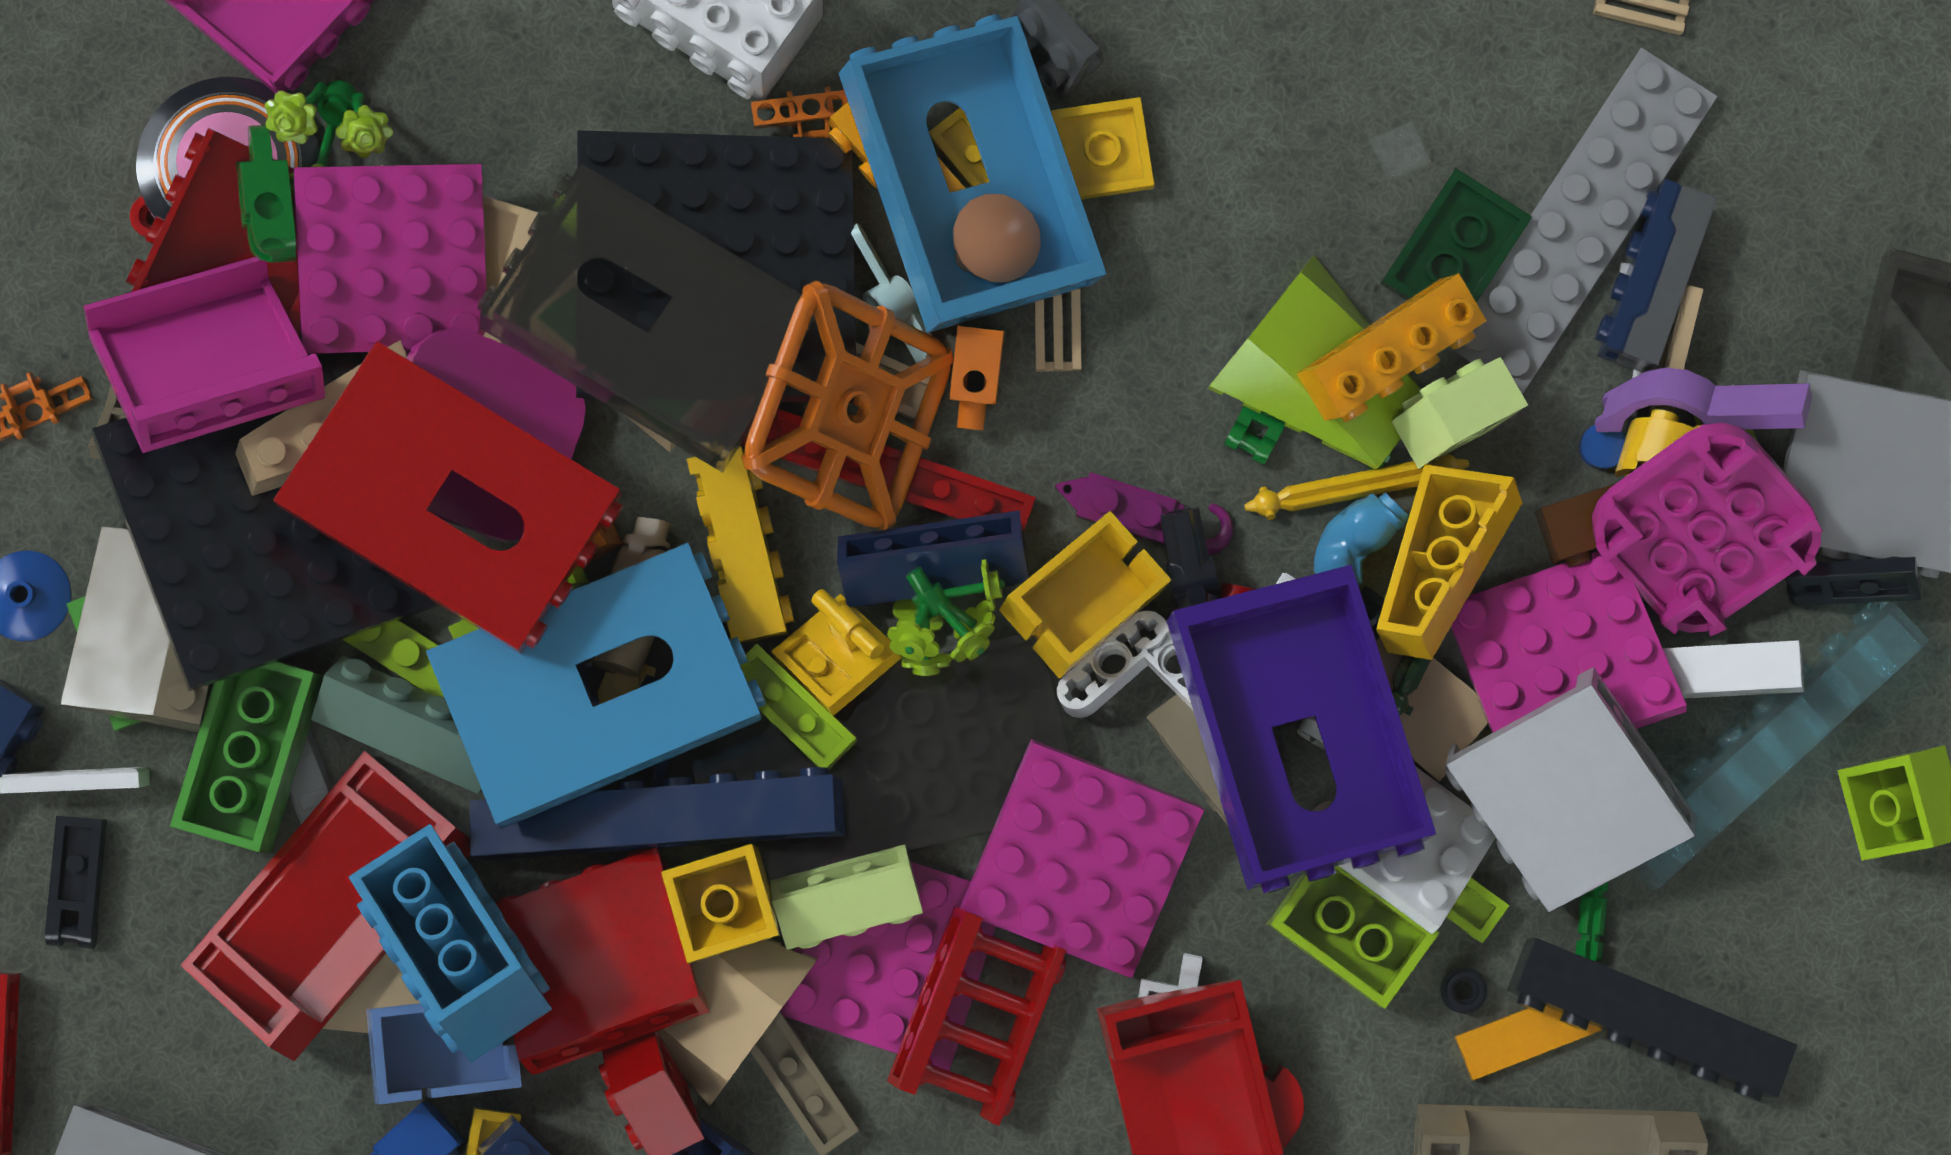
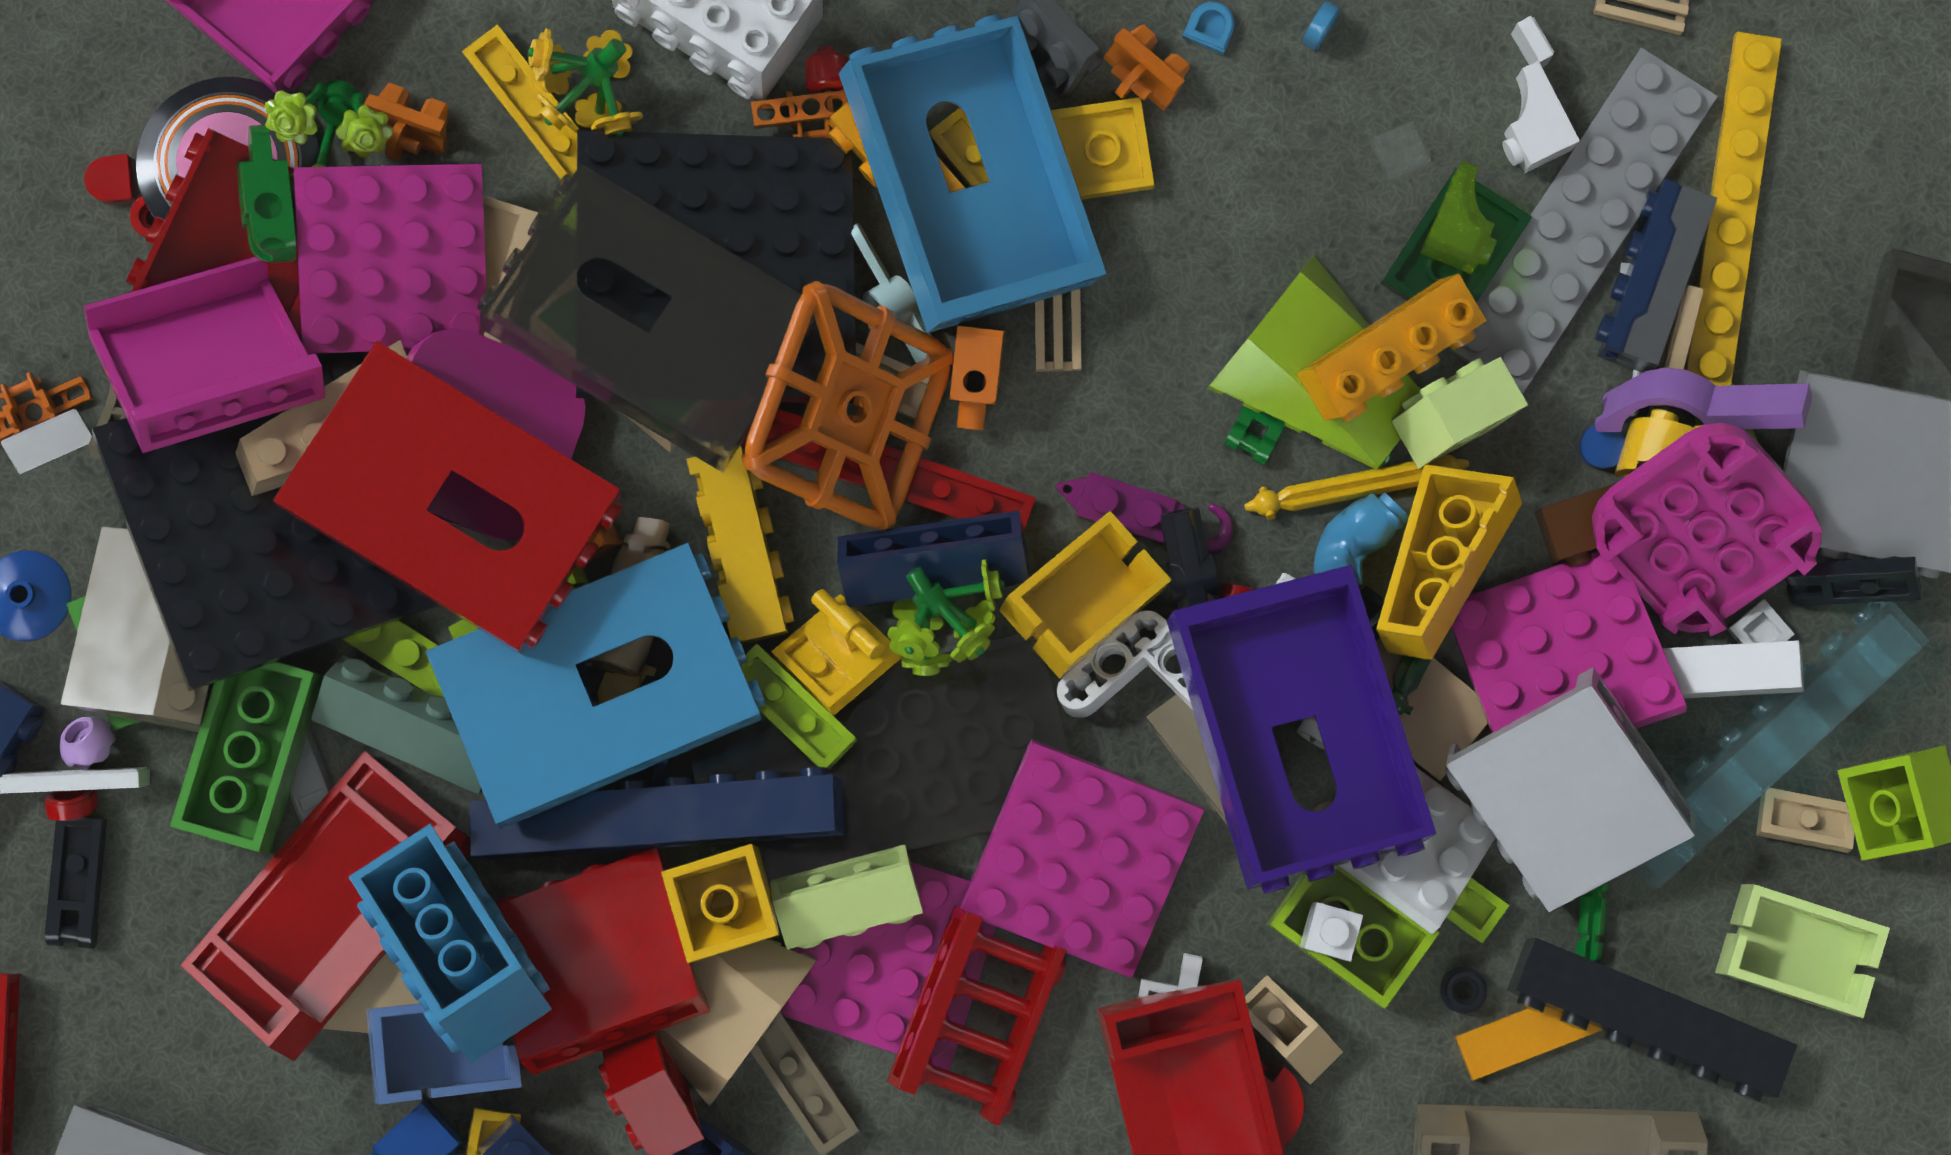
nougat dish [953,194,1041,283] -> none
none -> white sticker [1,409,92,474]
none -> red tile [44,789,98,821]
none -> lavender plate [60,717,116,770]
none -> red tile [84,154,135,204]
none -> orange hips [364,82,449,161]
none -> yellow plate [462,24,579,195]
none -> plant [528,28,643,137]
none -> red piece [804,46,848,94]
none -> orange hips [1103,24,1190,111]
none -> dark azure tile [1182,2,1235,55]
none -> tan slope [1245,975,1343,1085]
none -> white brick [1300,902,1363,962]
none -> dark azure tile [1301,0,1341,51]
none -> clear neon green arch [1420,160,1497,274]
none -> white arch [1502,60,1580,174]
none -> white tile [1511,16,1554,67]
none -> yellow plate [1685,32,1782,386]
none -> yellowish green piece [1715,884,1890,1018]
none -> white tile [1727,599,1795,644]
none -> tan plate [1756,787,1855,853]

